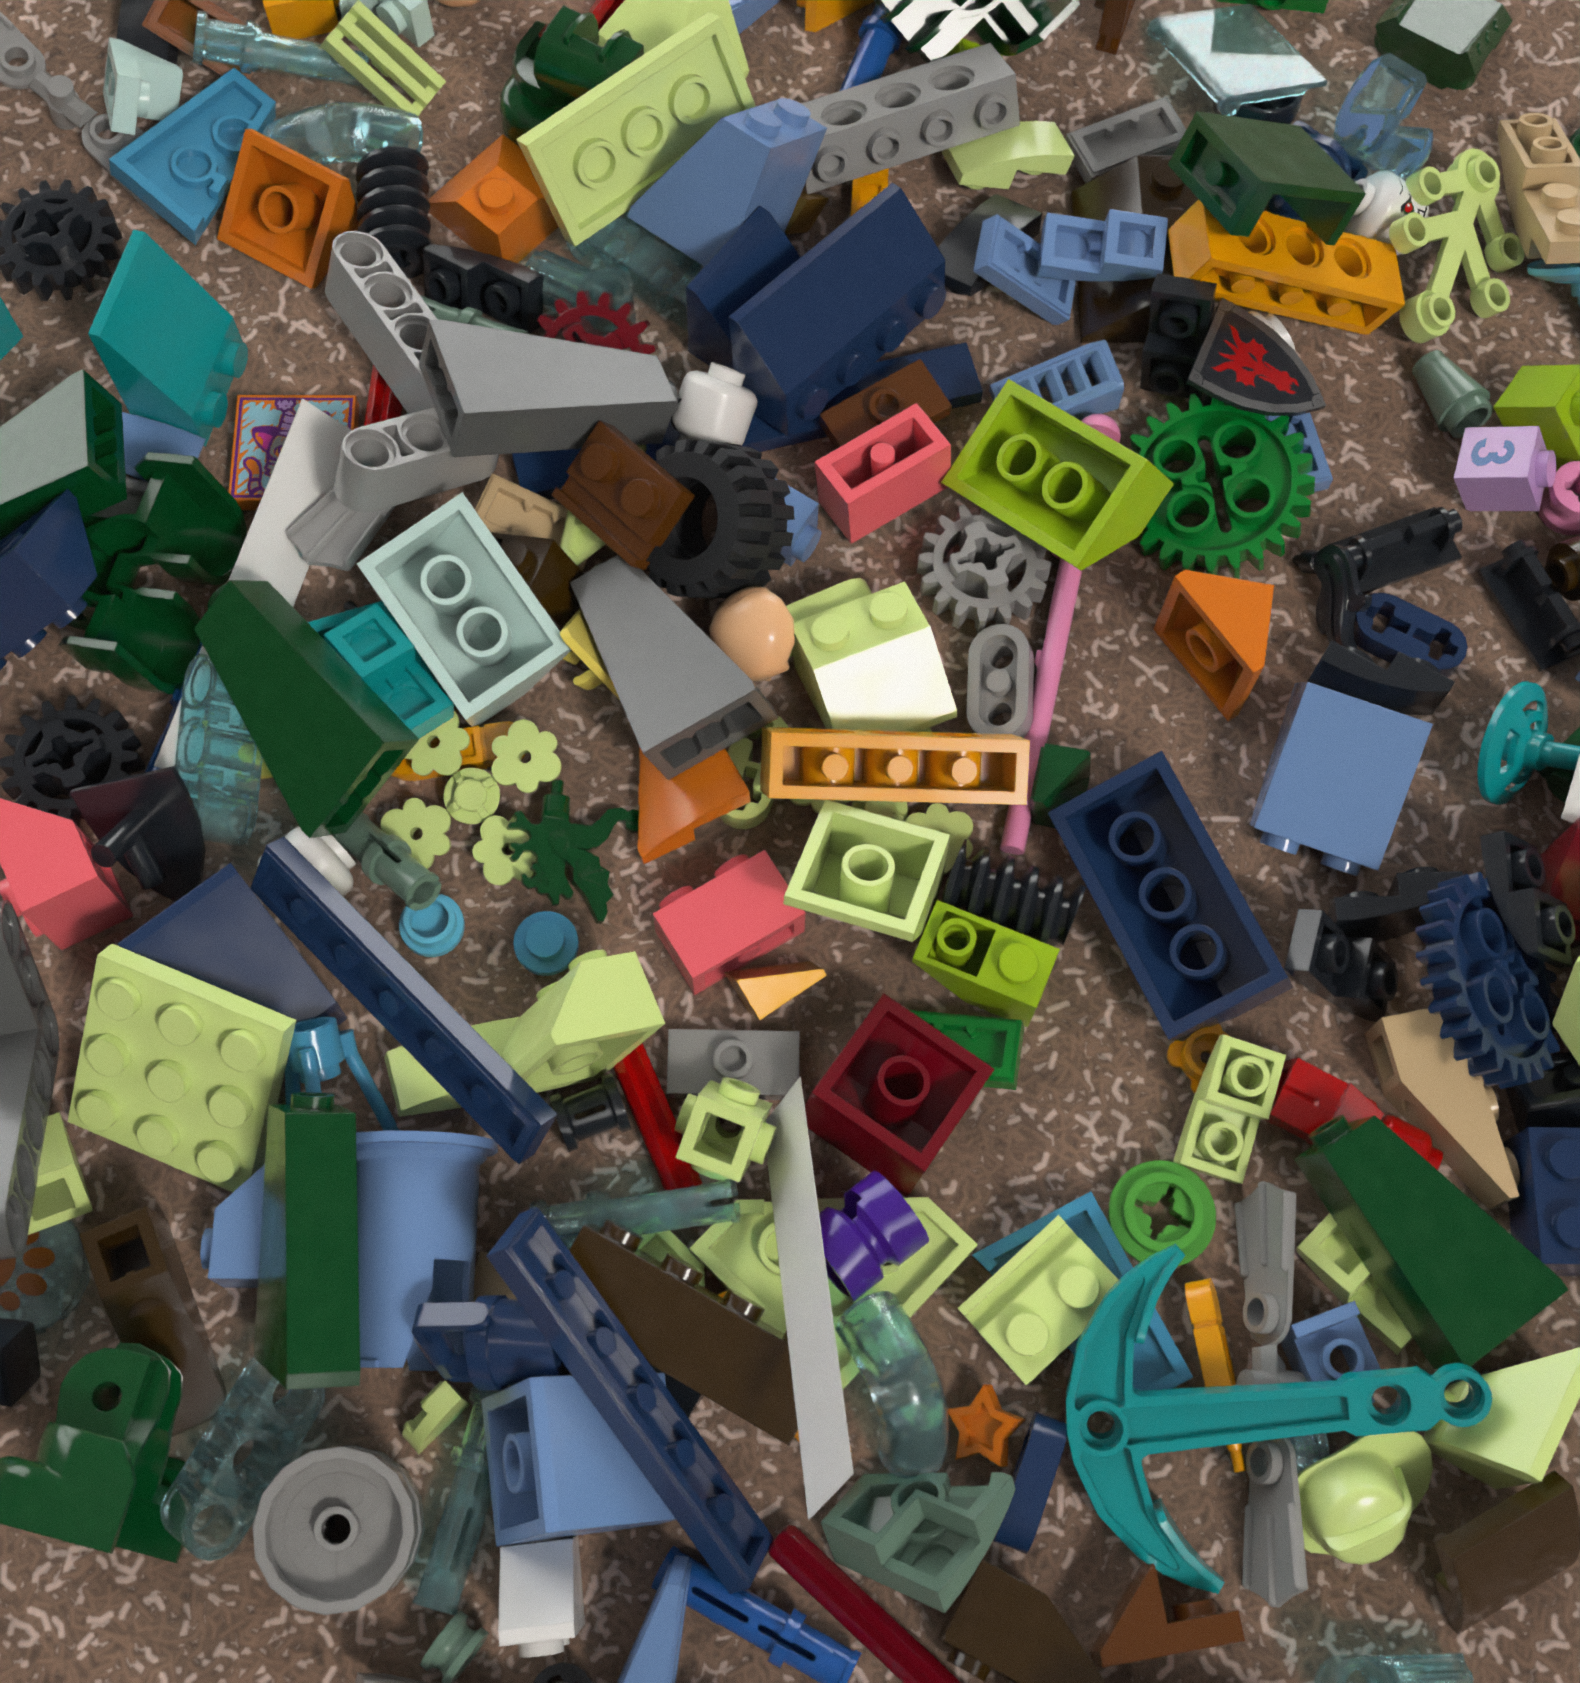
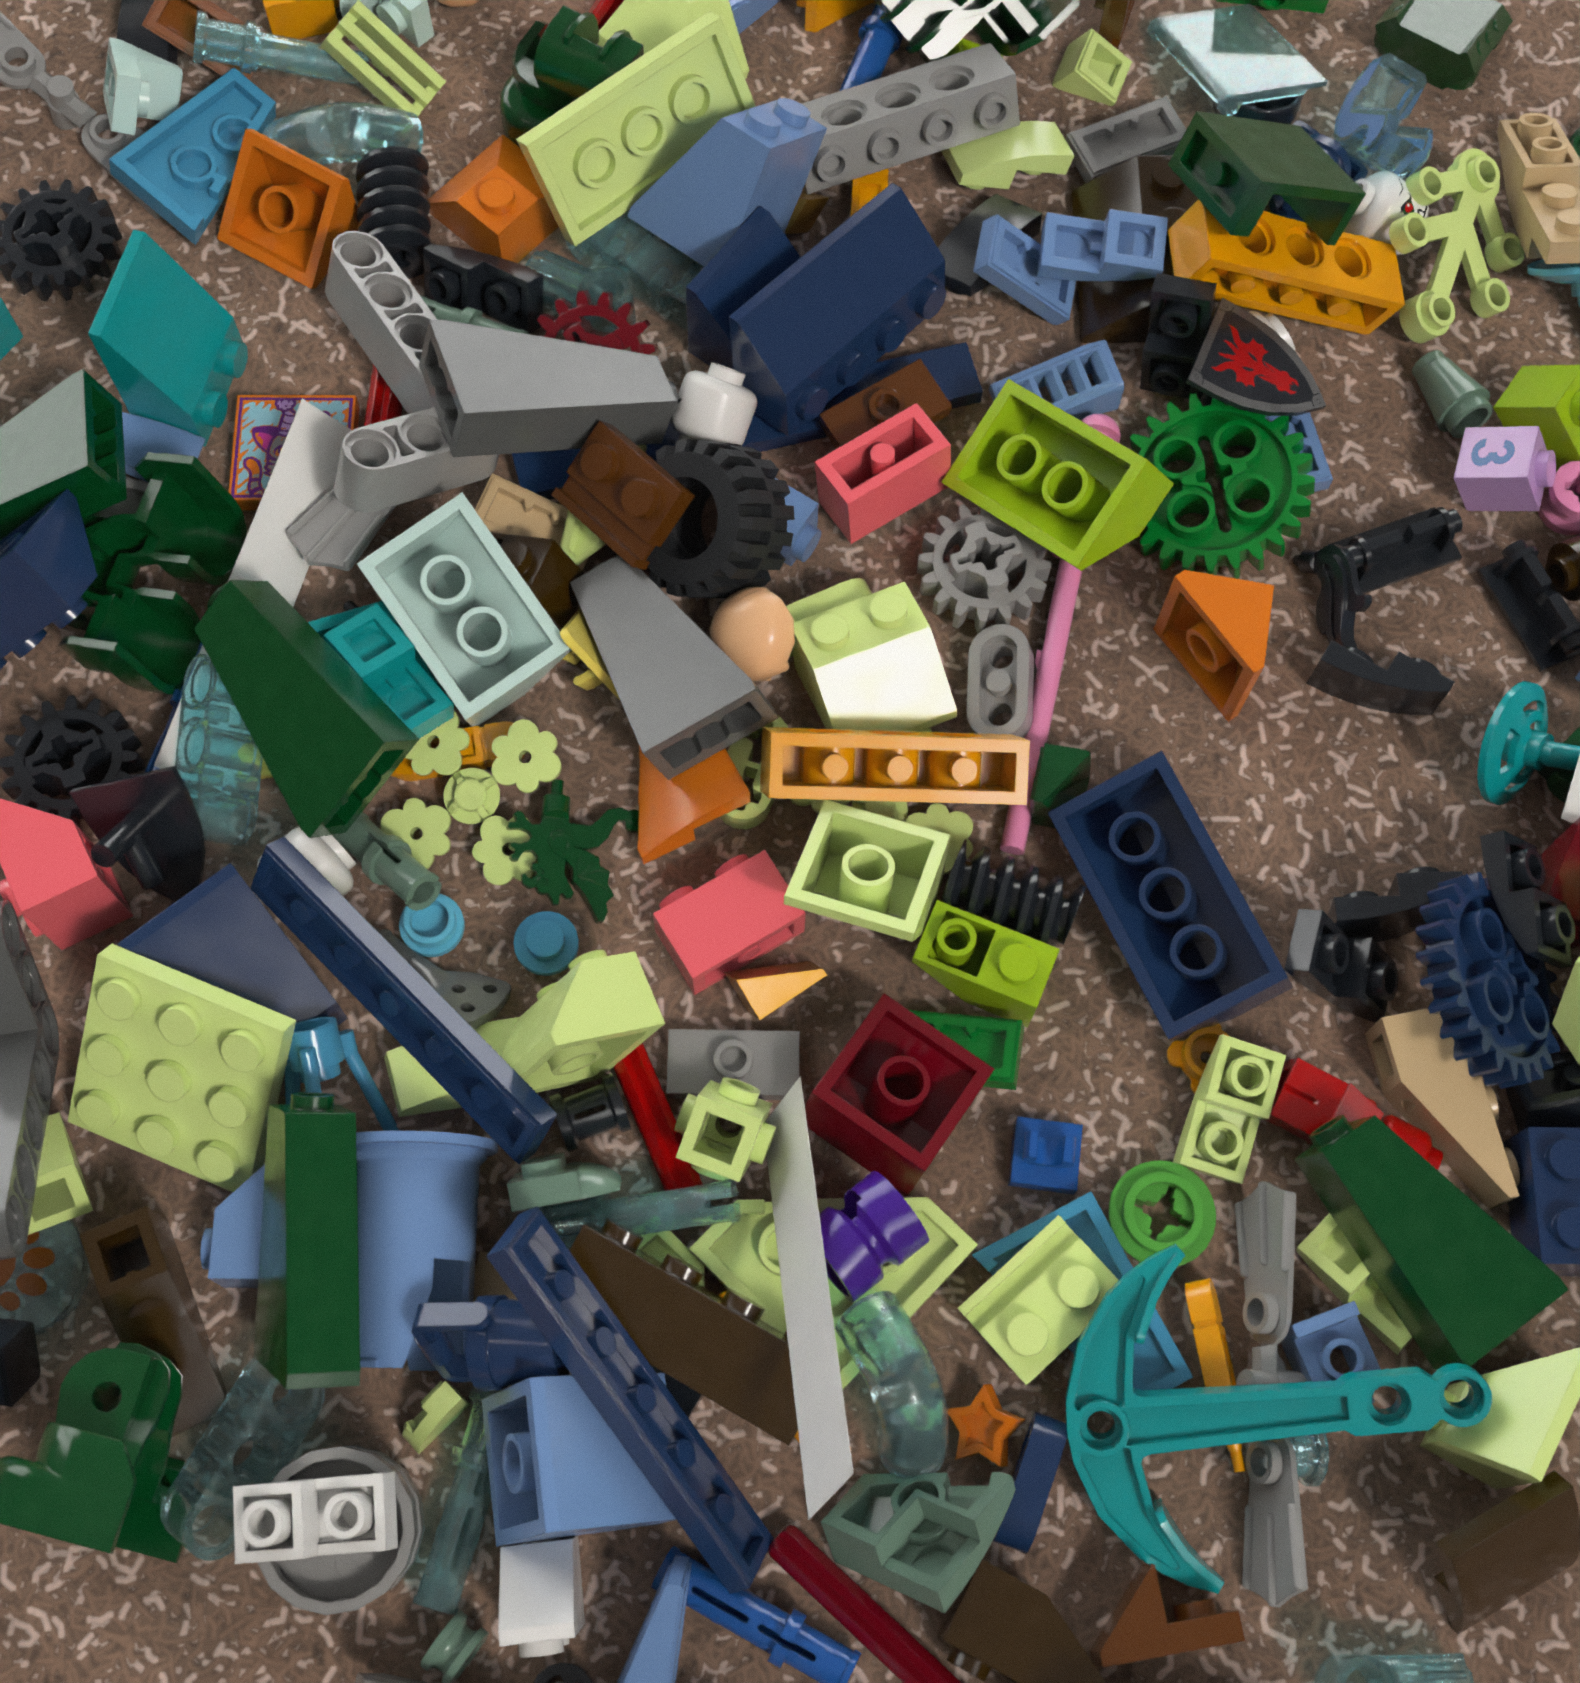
medium blue slope [1249,682,1433,876] -> none
yellowish green piece [1298,1431,1433,1565] -> none
dark blue beam [1354,593,1468,677] -> none
none -> white slope [233,1471,398,1564]
none -> dark grey piece [373,926,511,1029]
none -> sand green plate [507,1152,622,1212]
none -> blue tile [1008,1116,1083,1195]
none -> yellowish green slope [1051,28,1132,106]

